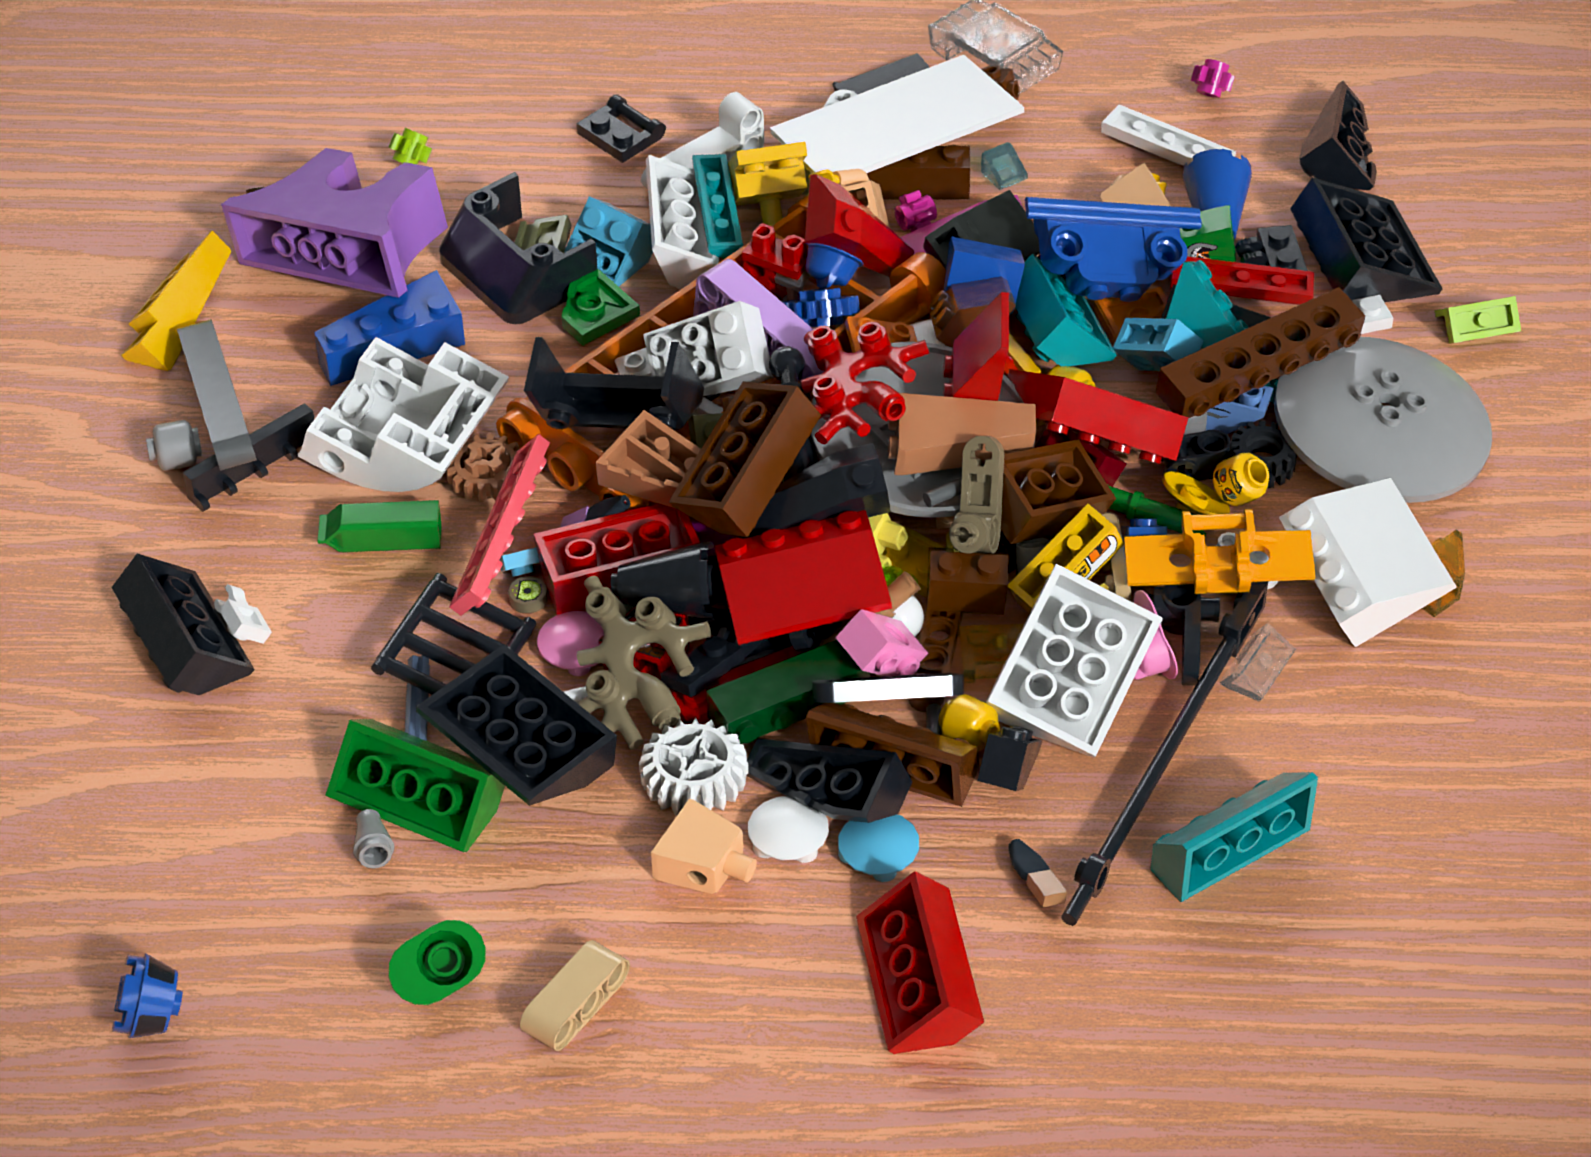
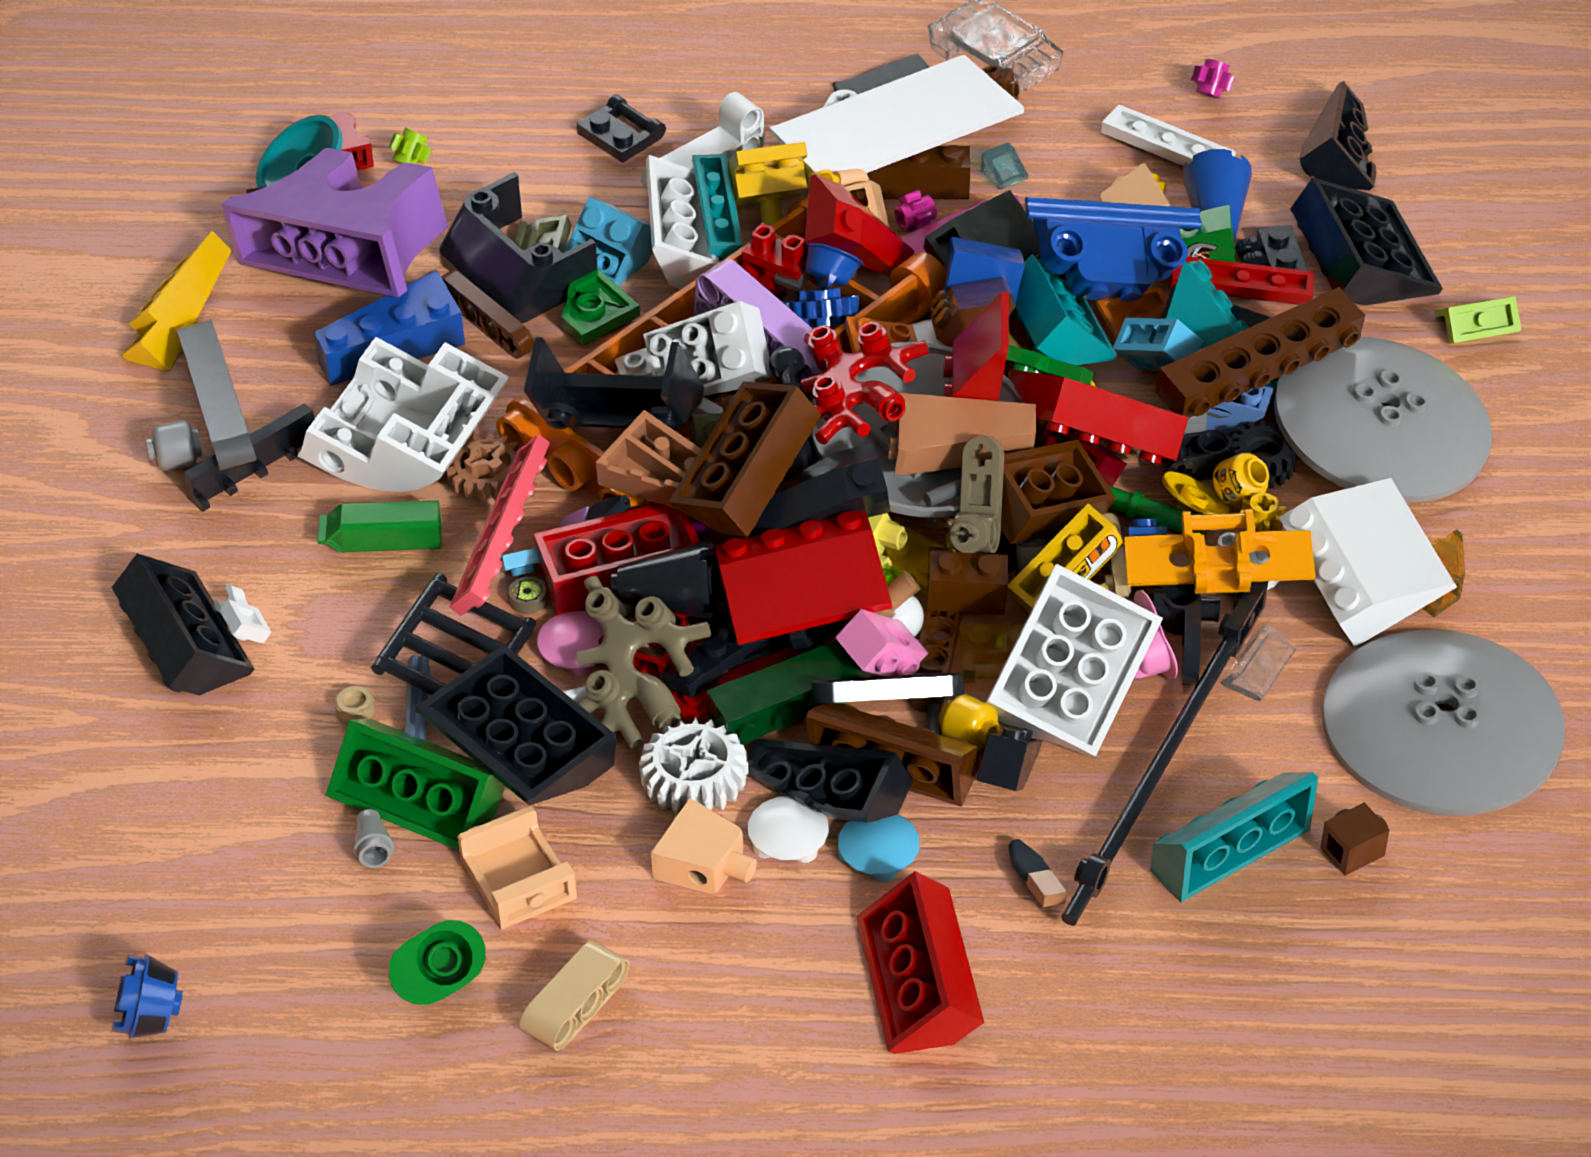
white plate [1352,295,1393,334] -> none
none -> teal dish [256,115,343,188]
none -> leg [329,112,374,171]
none -> tan tile [335,686,376,724]
none -> reddish brown beam [441,270,534,359]
none -> light nougat panel [458,806,577,930]
none -> green plate [1006,345,1094,385]
none -> yellow gear [1240,493,1287,532]
none -> reddish brown brick [1320,802,1390,875]
none -> light grey dish [1323,629,1565,816]

